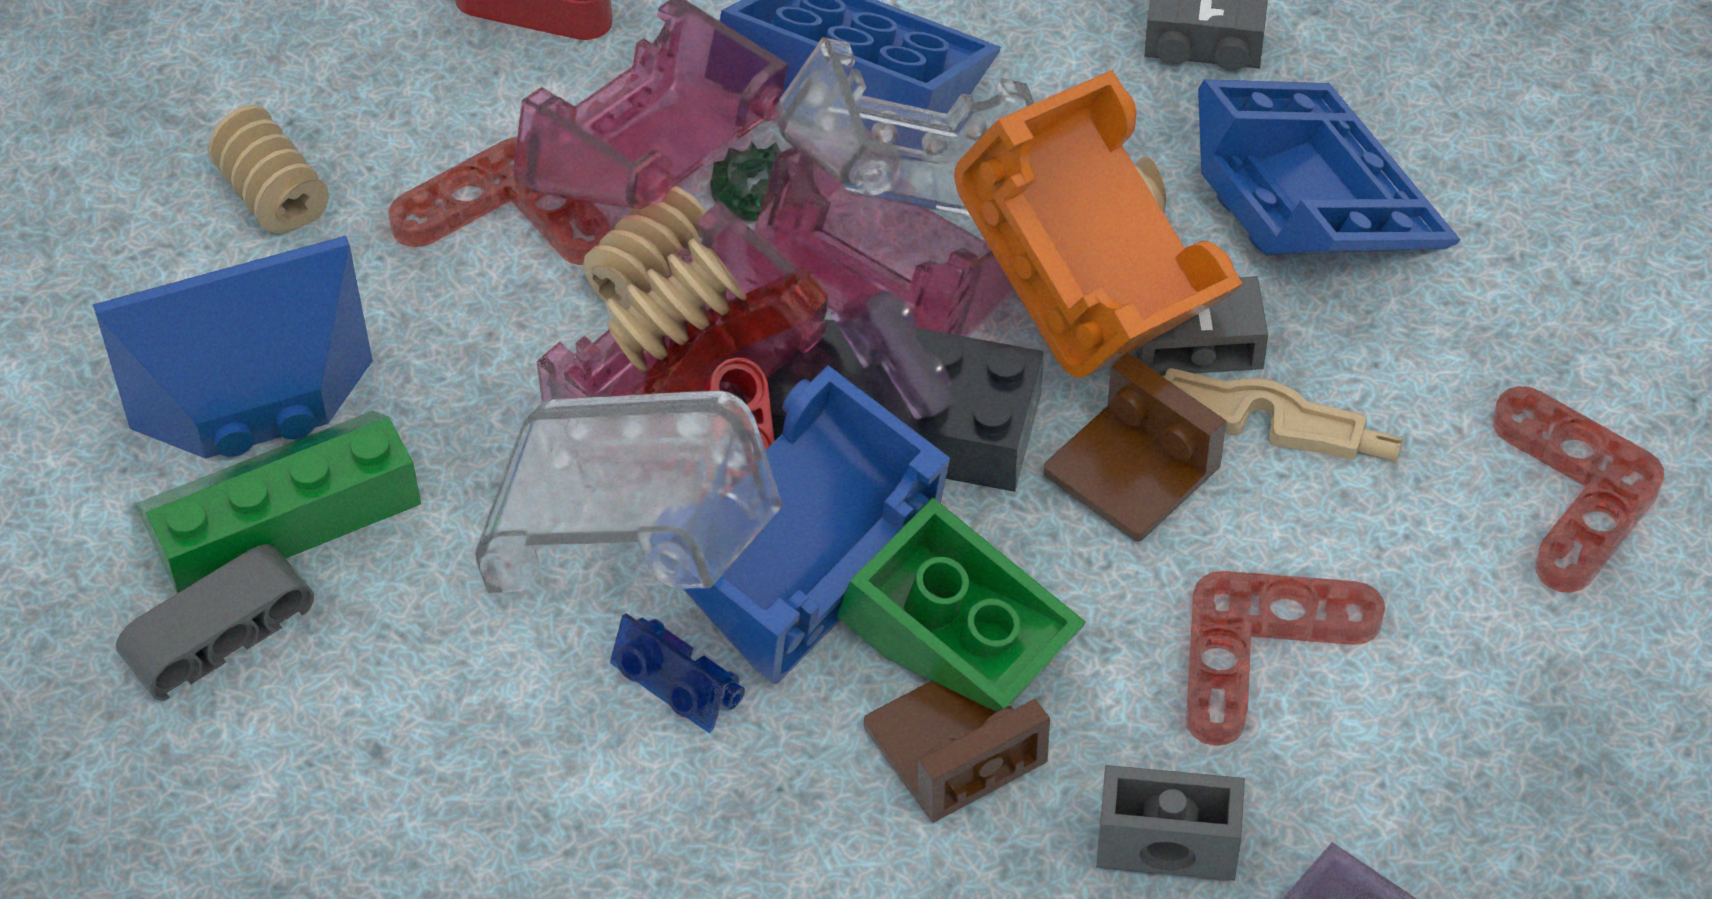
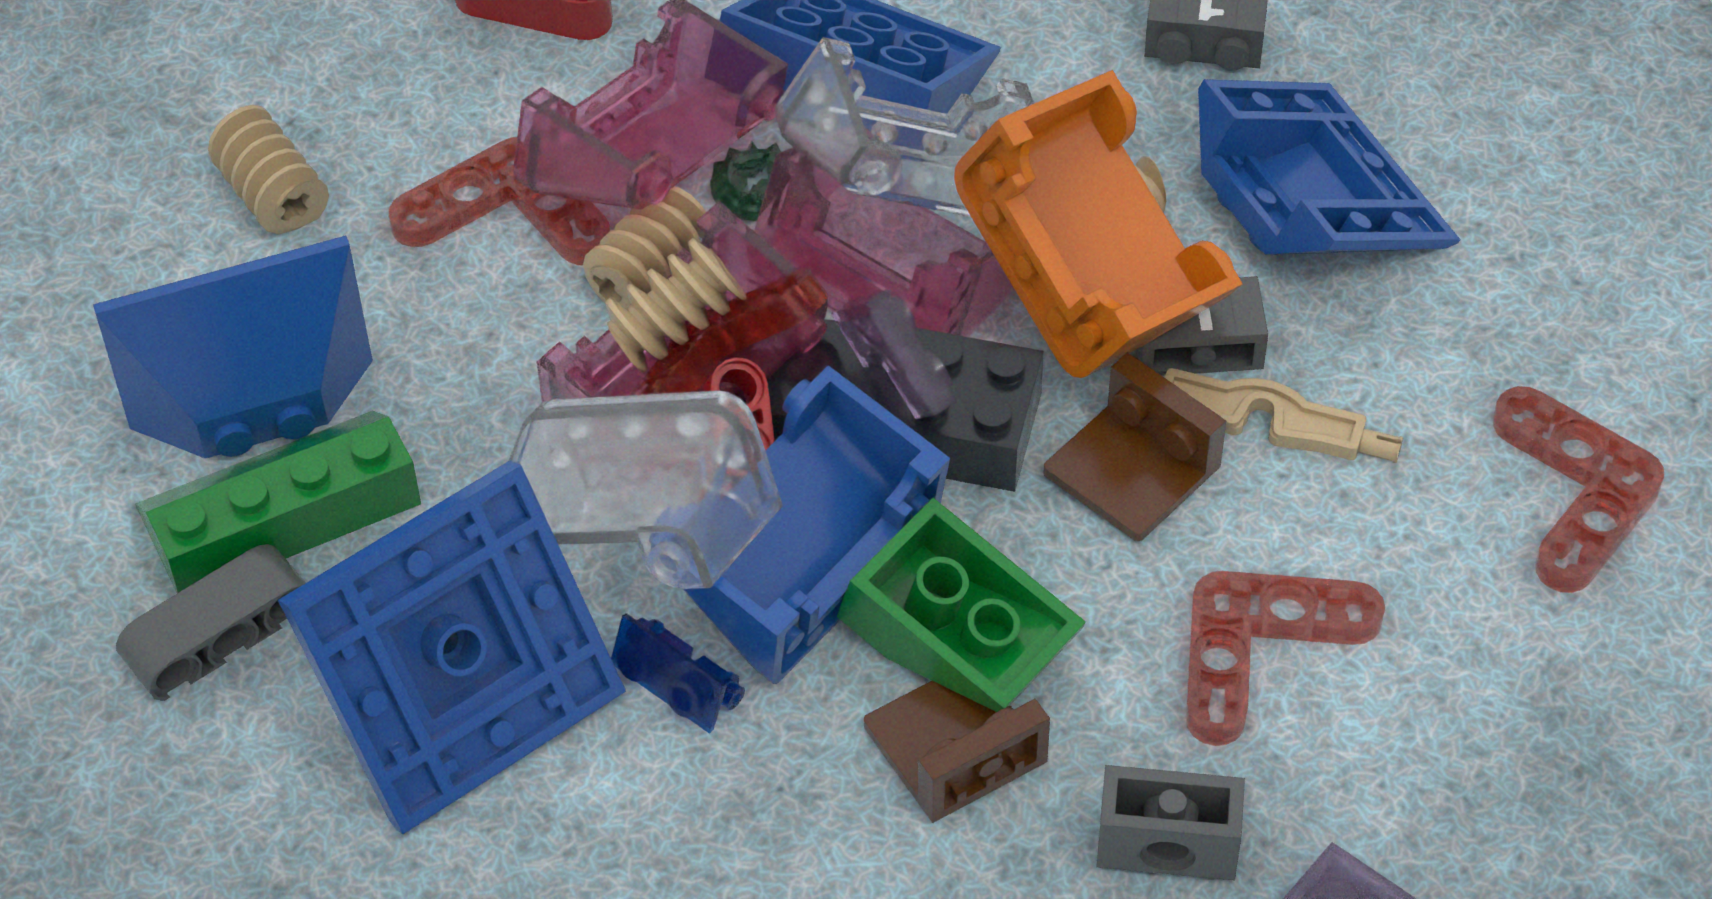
none -> blue piece [278,460,626,834]

